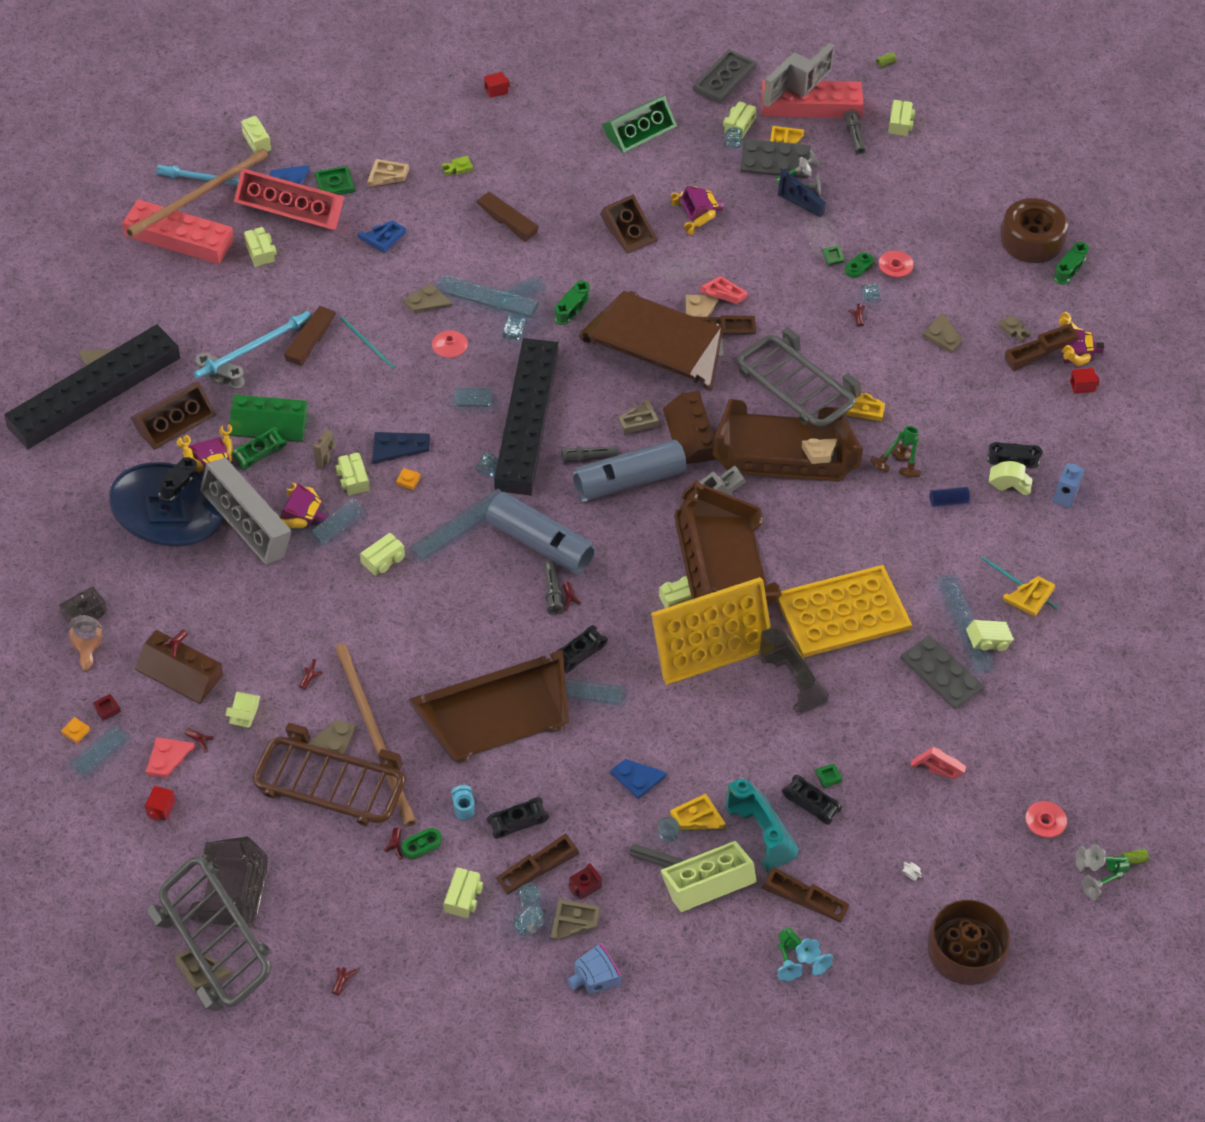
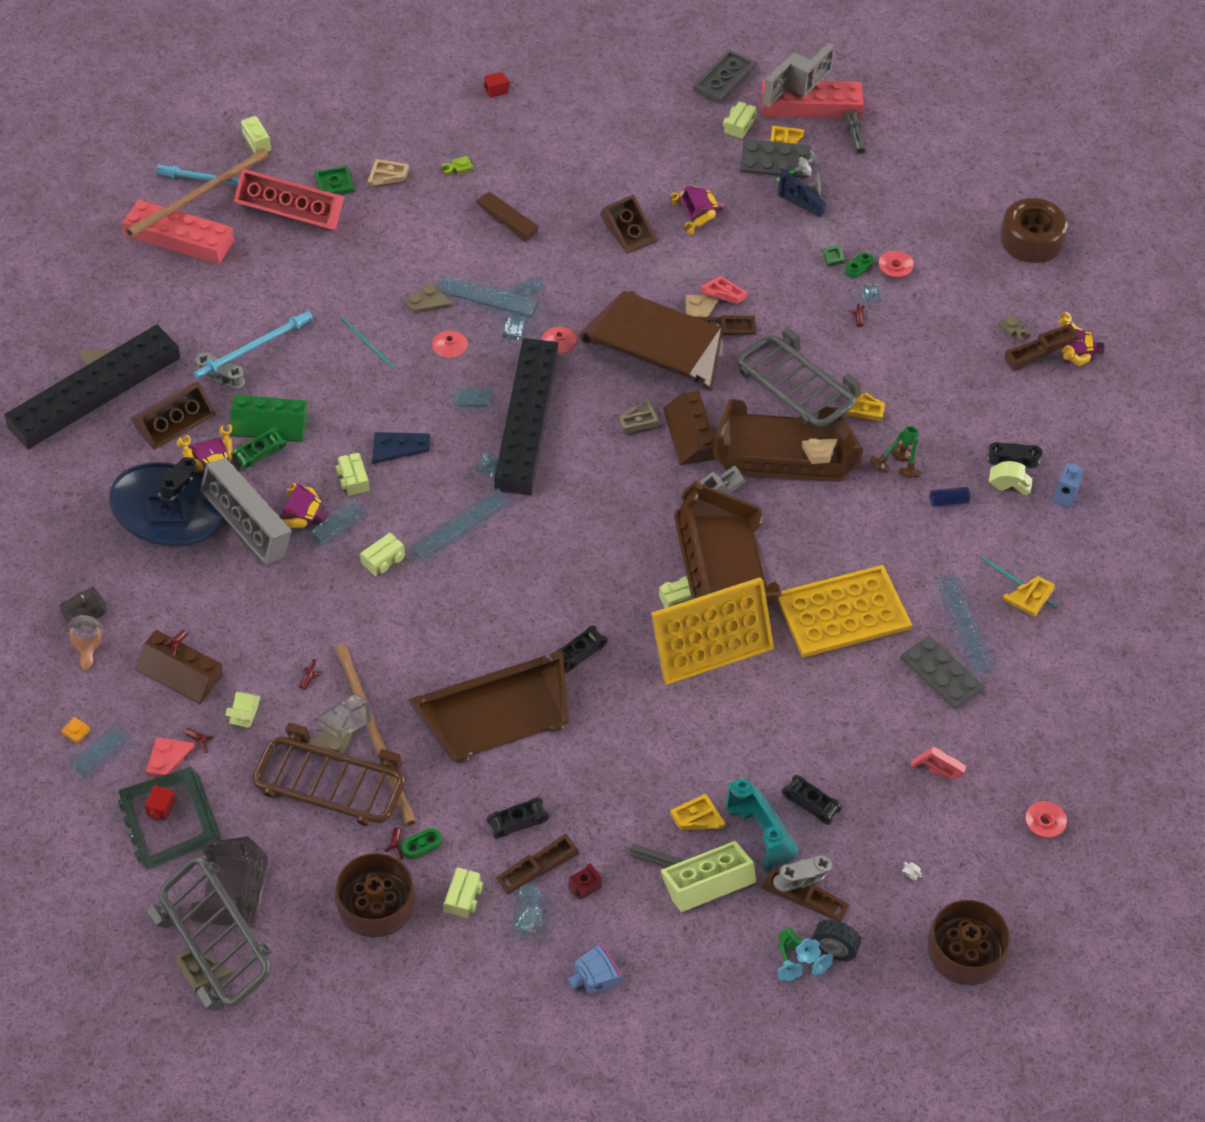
dark red plate [93,693,121,721] -> none
yellowish green brick [244,227,277,267] -> none
blue wing [269,165,309,185] -> none
reddish brown slope [284,306,336,366] -> none
dark tan wing [313,430,336,470] -> none
dark red bar [331,967,358,996] -> none
blue wing [358,220,406,253] -> none
light orange plate [396,468,421,490] -> none
medium azure piece [451,785,475,820] -> none
sand blue piece [486,492,596,575] -> none
dark grey pin [544,561,564,615] -> none
dark tan wing [551,899,600,940] -> none
green piece [555,281,590,325] -> none
dark grey pin [561,445,618,464] -> none
dark red bar [563,582,581,611] -> none
clear light blue tile [566,678,625,706] -> none
sand blue piece [572,439,687,502] -> none
green slope [602,96,677,153] -> none
blue wing [610,759,667,799] -> none
clear light blue wheel [658,817,679,842] -> none
clear light blue wheel [725,127,742,148] -> none
clear smoke windscreen [759,627,829,716] -> none
green tile [815,763,843,788] -> none
lime piece [876,52,897,68] -> none
yellowish green brick [888,100,915,136] -> none
dark tan wing [922,313,962,353] -> none
yellowish green brick [966,620,1014,651] -> none
green piece [1054,242,1089,285] -> none
red brick [1070,368,1099,394] -> none
light grey plant [1075,844,1130,901] -> none
lime piece [1122,848,1149,865] -> none
none -> clear green windscreen [118,767,223,869]
none -> clear slope [314,694,371,738]
none -> reddish brown wheel [335,853,415,938]
none -> coral dish [542,327,577,354]
none -> light grey piece [773,855,832,892]
none -> black wheel [812,919,862,962]

